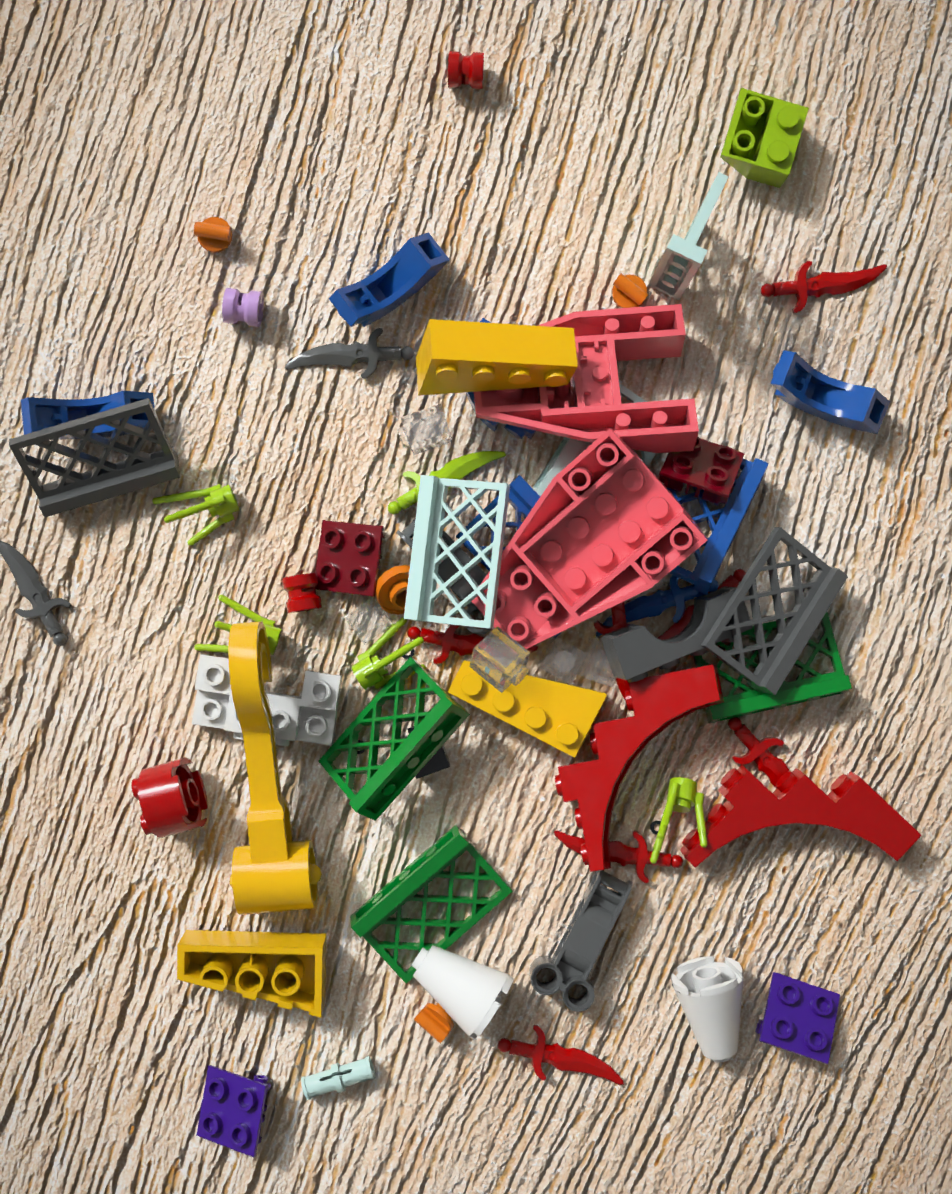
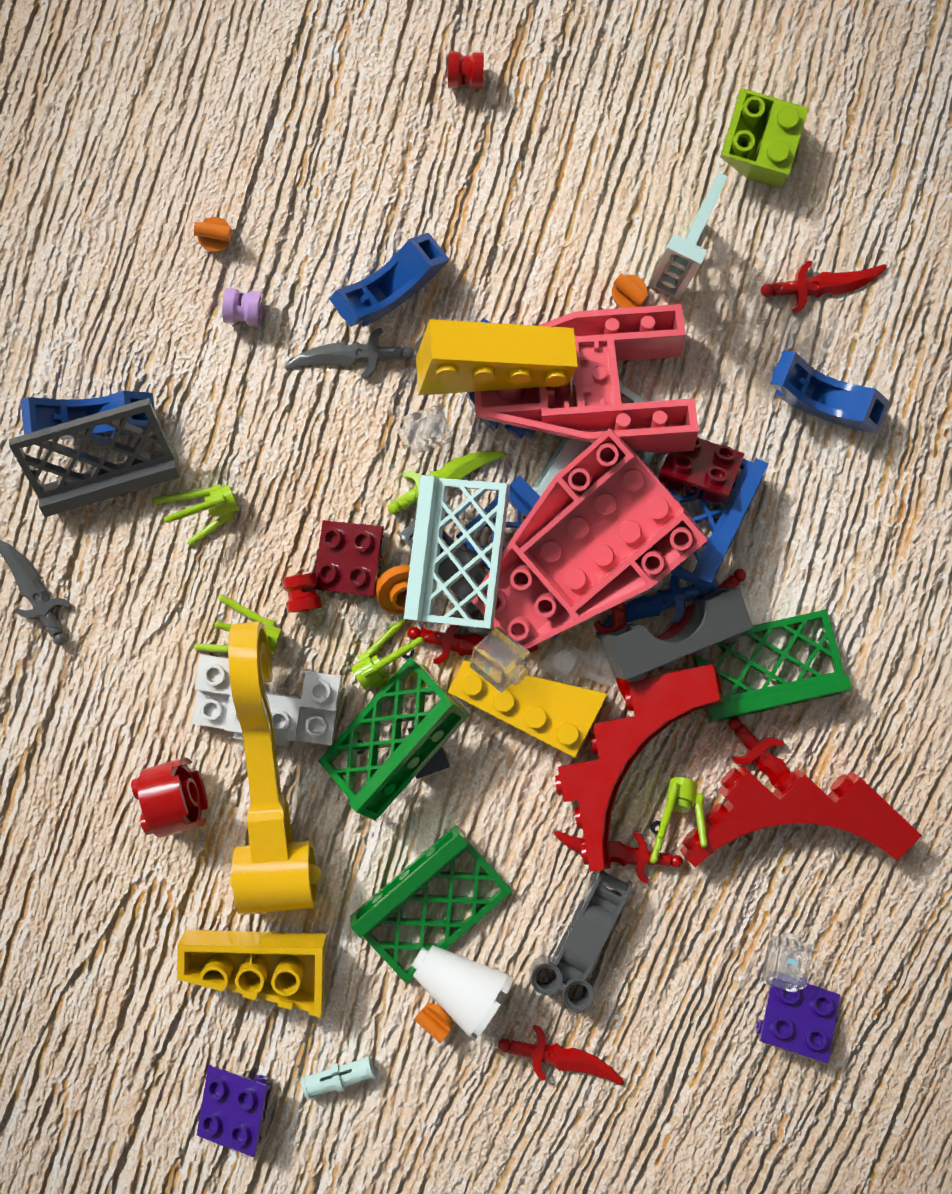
white cone [671,956,744,1063] -> none
dark grey fence [701,527,848,695] -> none
none -> clear brick [761,933,813,993]

